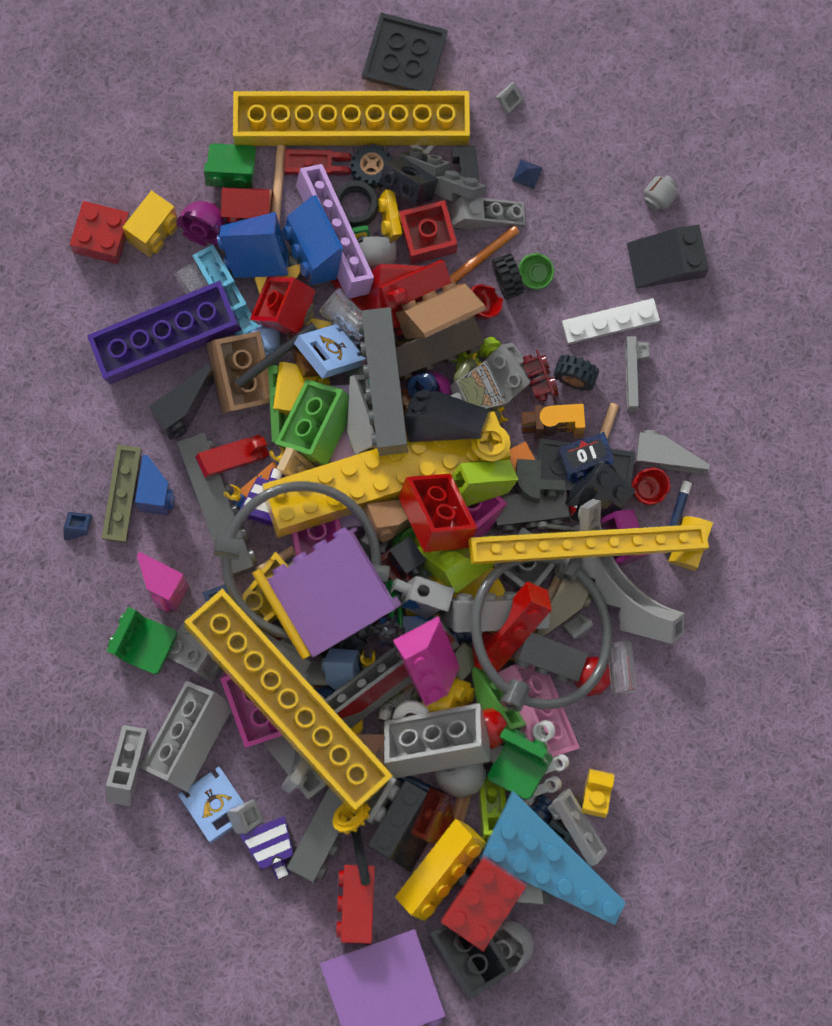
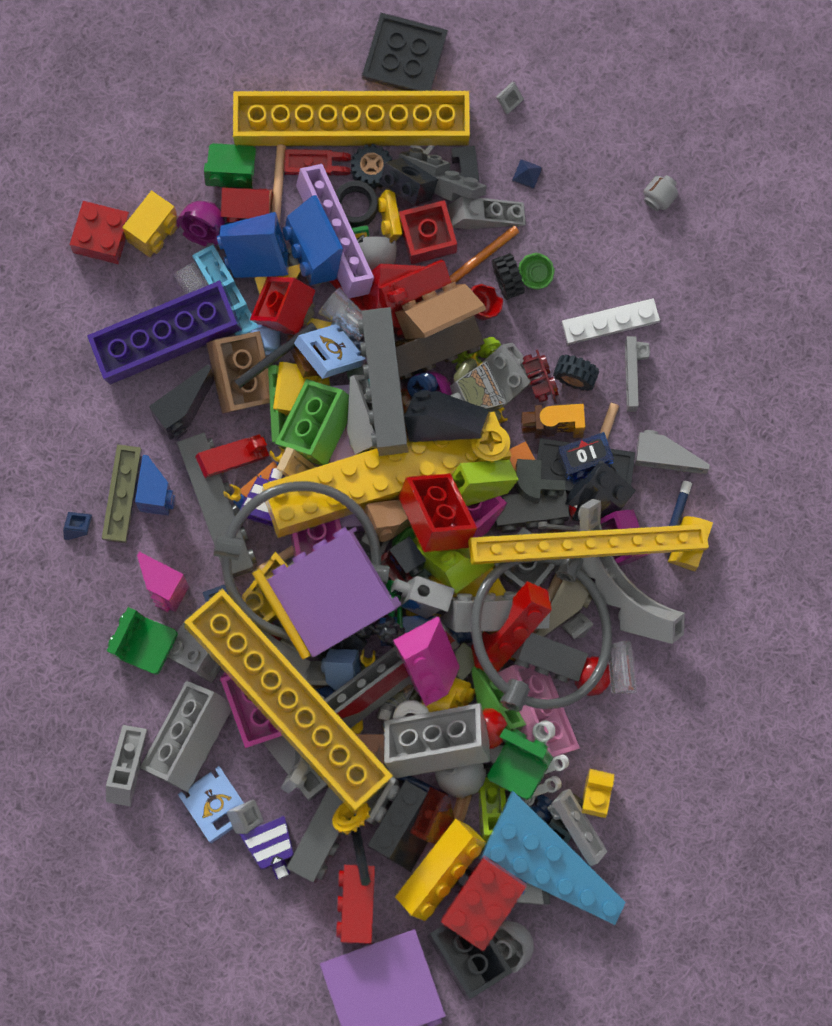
black slope [627,224,708,289] -> none
red hair [631,467,671,506] -> none

